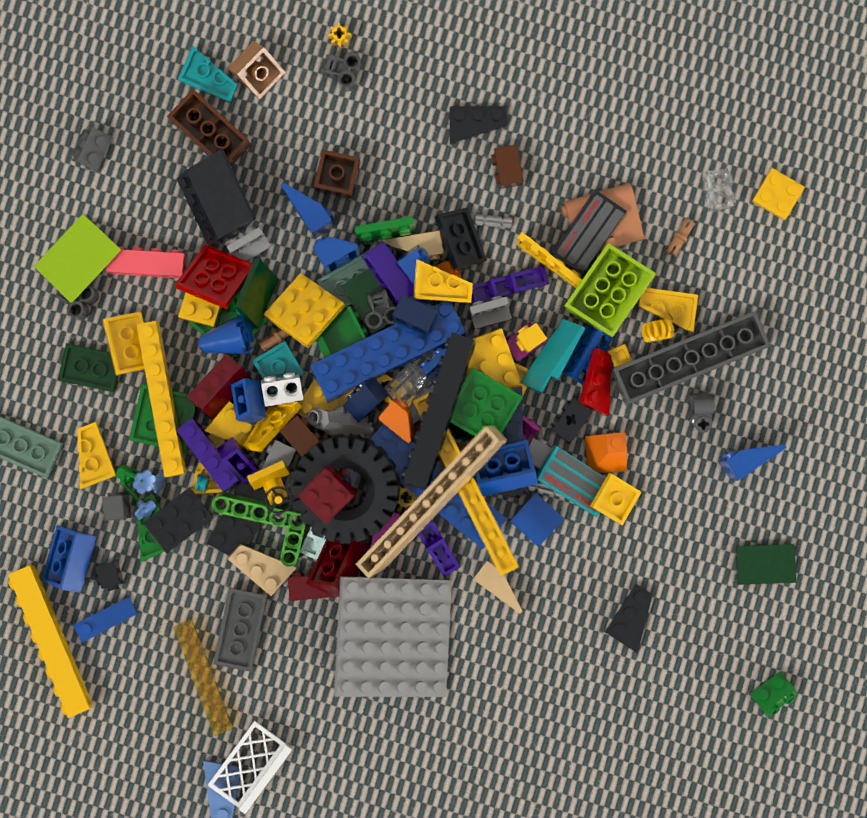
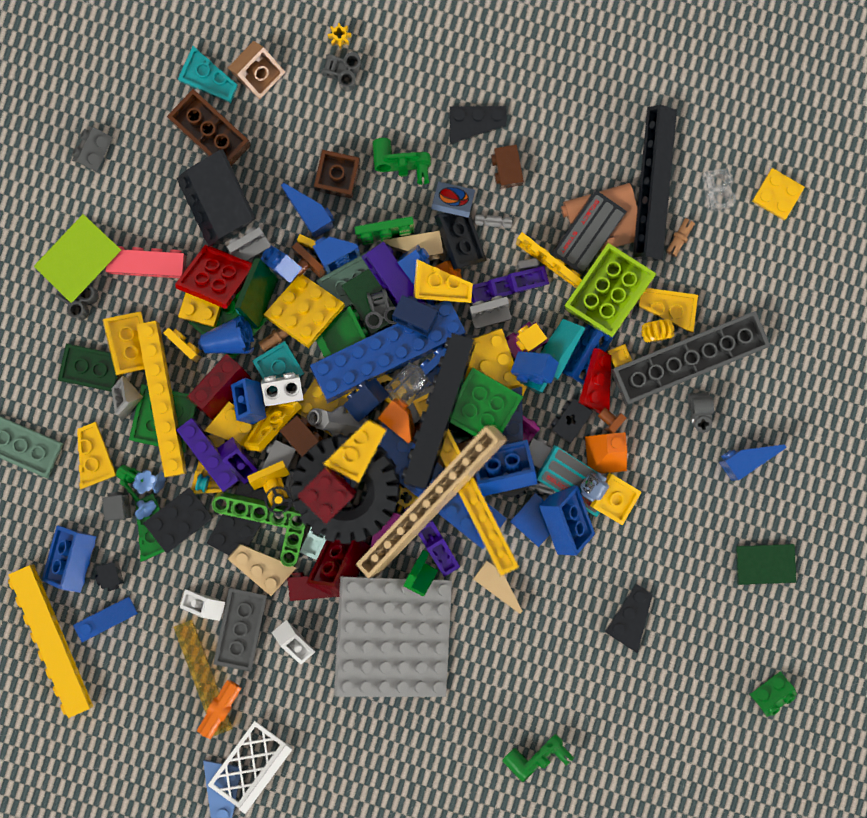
none -> light grey slope [111,376,143,422]
none -> yellow plate [163,328,202,363]
none -> white slope [180,589,225,621]
none -> orange piece [196,680,242,739]
none -> brick [261,245,302,283]
none -> white slope [271,620,315,664]
none -> dark orange tile [292,242,326,278]
none -> yellow tile [297,234,316,251]
none -> yellow wing [324,420,387,483]
none -> green piece [372,138,431,185]
none -> green panel [403,550,438,597]
none -> tile [431,181,475,217]
none -> green piece [502,734,575,783]
none -> blue brick [511,351,559,385]
none -> flat silver tile [517,258,538,271]
none -> blue slope [540,485,595,556]
none -> sand blue head [580,472,609,502]
none -> dark orange tile [598,408,627,434]
none -> black brick [633,105,677,261]

